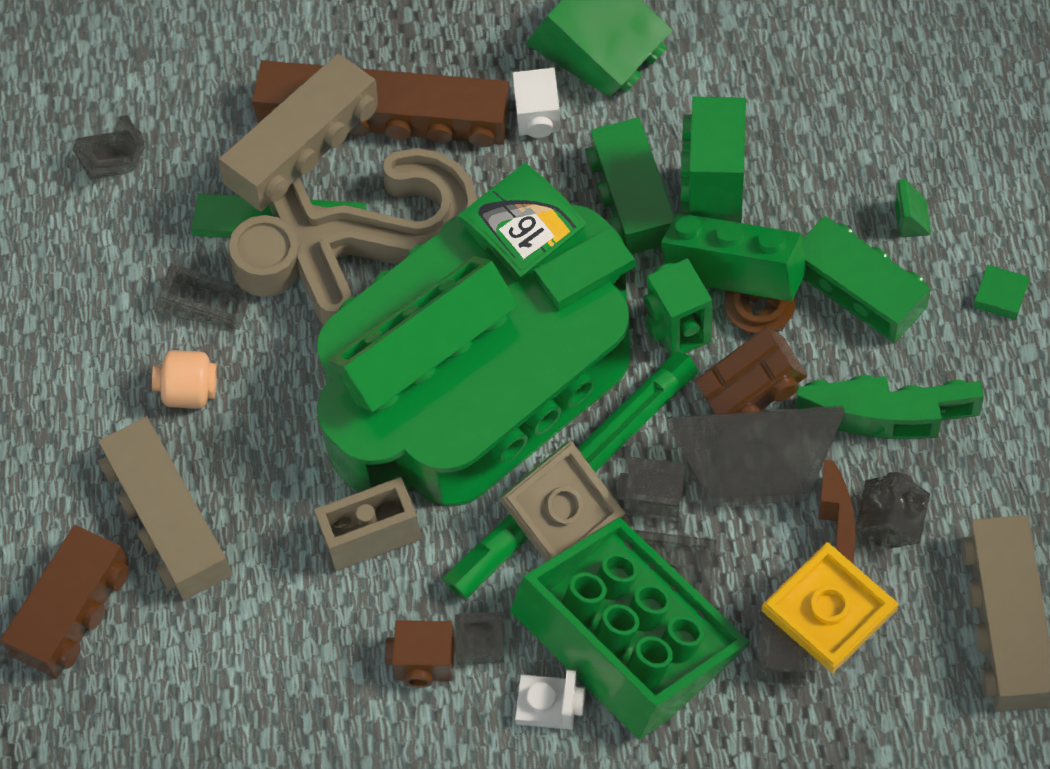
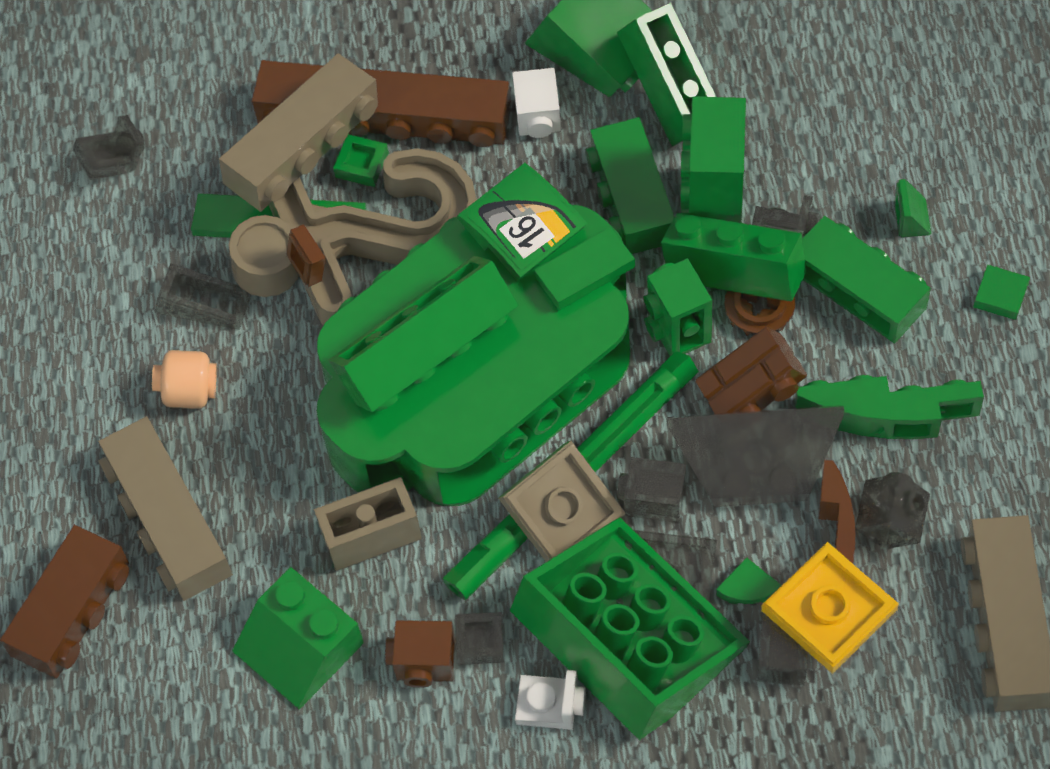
none -> green slope [232,567,364,710]
none -> reddish brown tile [286,224,326,287]
none -> green plate [333,134,389,187]
none -> green brick [617,3,716,147]
none -> green tile [716,558,782,604]
none -> clear smoke bracket [752,195,819,239]

